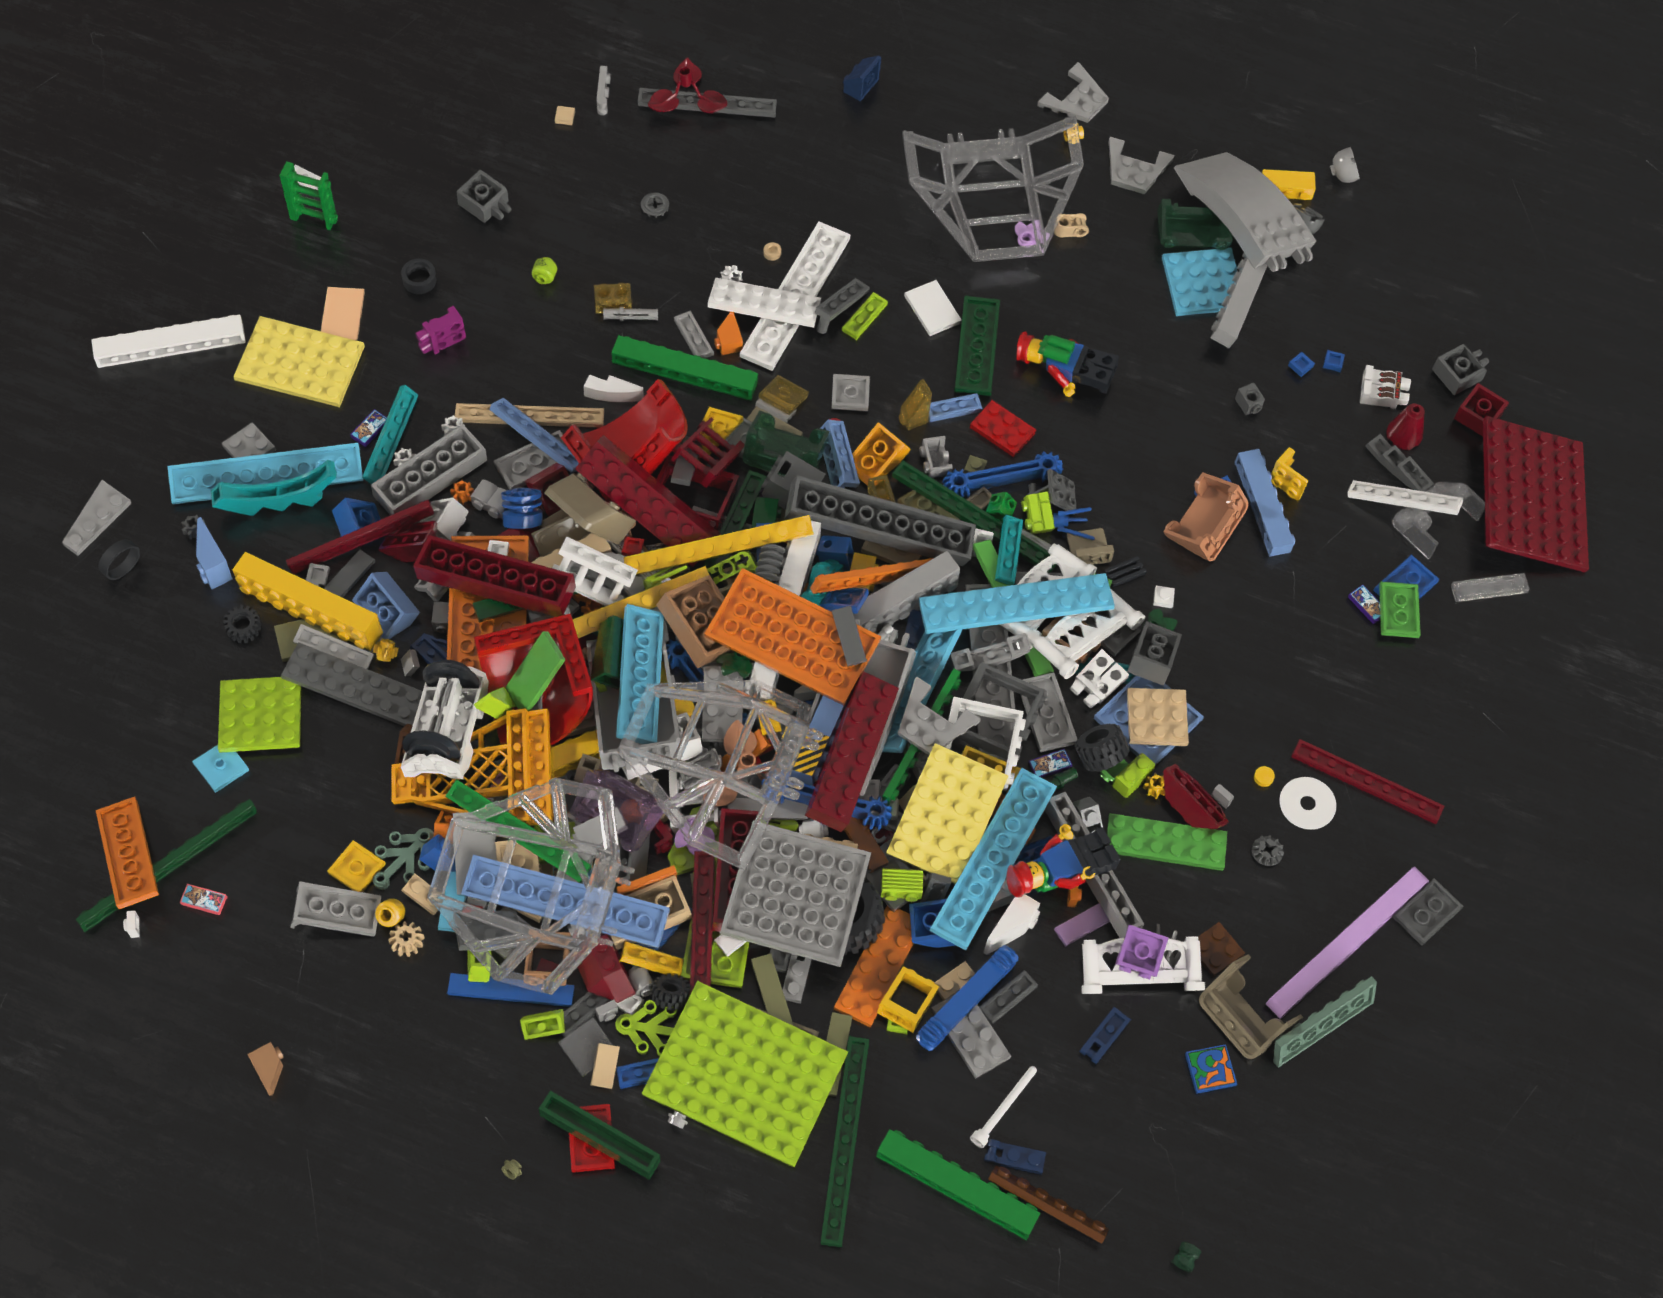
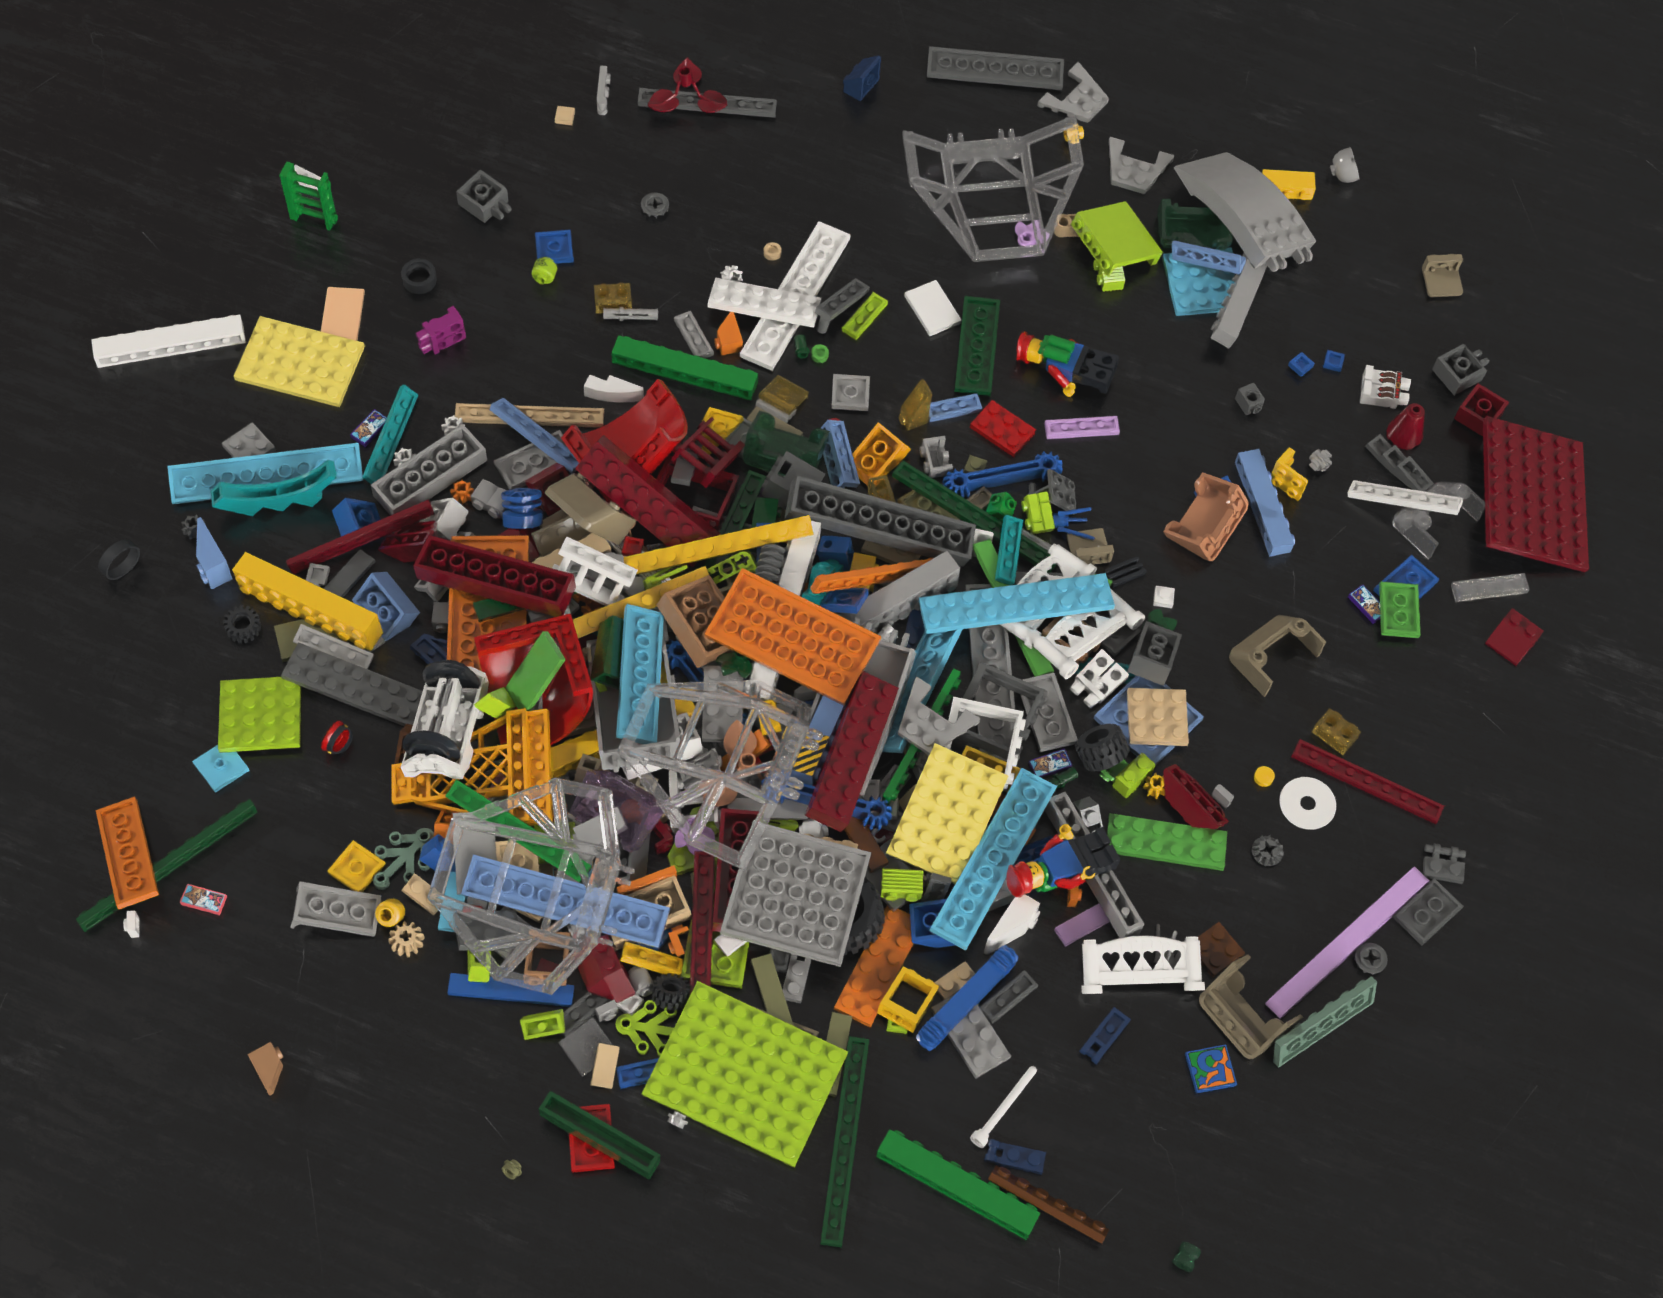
light grey wing [62,480,132,556] -> none
yellow gear [373,638,399,662] -> none
light grey tile [401,650,420,676] -> none
white plate [488,540,509,556] -> none
dark grey tile [832,605,867,667] -> none
light grey slope [951,633,1030,672] -> none
medium lavender plate [1115,925,1169,980] -> none
dark grey cylinder [1293,203,1325,234] -> none
none -> piece [321,720,353,754]
none -> blue tile [535,230,574,264]
none -> orange bracket [668,924,689,957]
none -> dark green pin [794,334,810,359]
none -> bright green tile [811,344,829,363]
none -> dark grey plate [927,46,1064,90]
none -> lavender tile [1044,416,1120,439]
none -> lime panel [1071,201,1163,276]
none -> lime brick [1094,260,1125,292]
none -> medium blue fence [1172,241,1246,274]
none -> dark tan windscreen [1229,615,1326,697]
none -> light grey gear [1309,449,1332,472]
none -> clear yellow brick [1312,708,1361,755]
none -> dark grey gear [1354,943,1388,975]
none -> dark tan bracket [1422,254,1463,297]
none -> dark grey plate [1423,843,1466,884]
none -> dark red slope [1485,608,1544,666]

